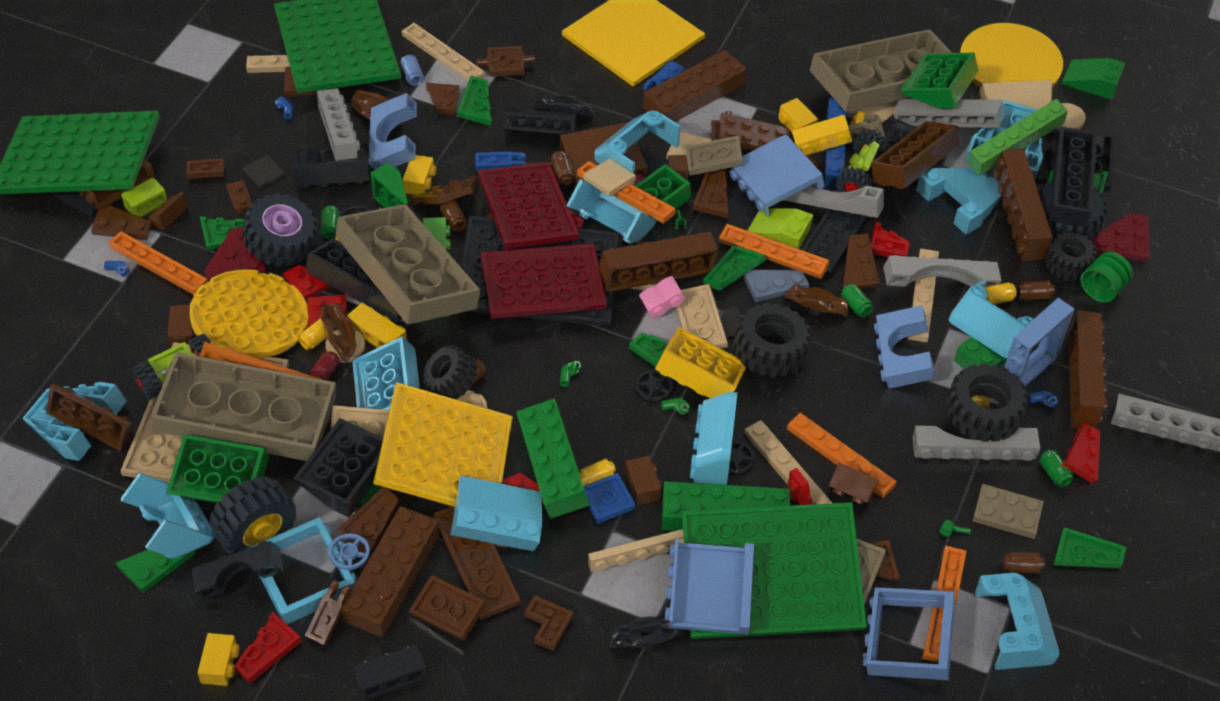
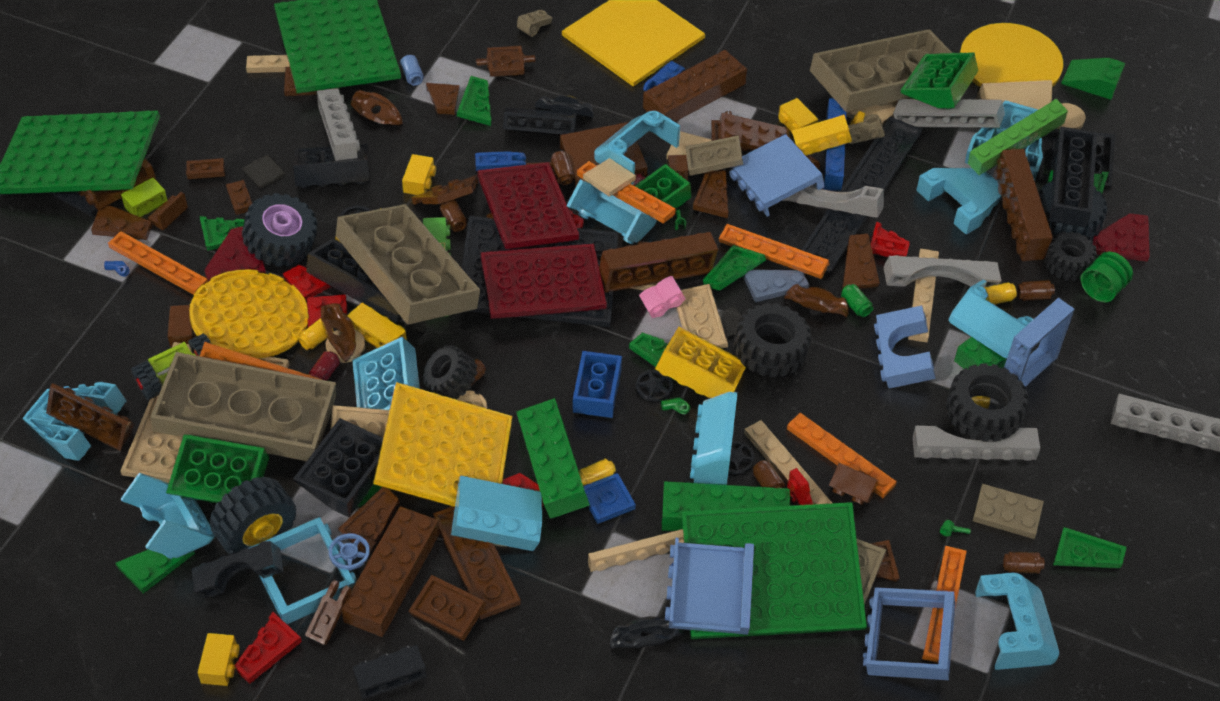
blue arm [275,96,293,119] -> none
green head [320,206,340,239] -> none
medium blue arch [368,93,417,170] -> none
green slope [371,162,408,208] -> none
tan tile [402,23,485,82] -> none
reddish brown plate [525,595,573,651] -> none
green arm [560,360,581,387] -> none
reddish brown brick [625,456,664,506] -> none
lime slope [747,209,813,250] -> none
black plate [836,129,888,192] -> none
reddish brown brick [871,121,959,189] -> none
blue arm [1028,391,1058,407] -> none
green head [1039,450,1074,487] -> none
red wing [1062,422,1100,483] -> none
reddish brown brick [1069,310,1108,429] -> none
none -> dark tan plate [517,10,553,37]
none -> blue brick [573,351,622,418]
none -> reddish brown head [753,460,785,488]

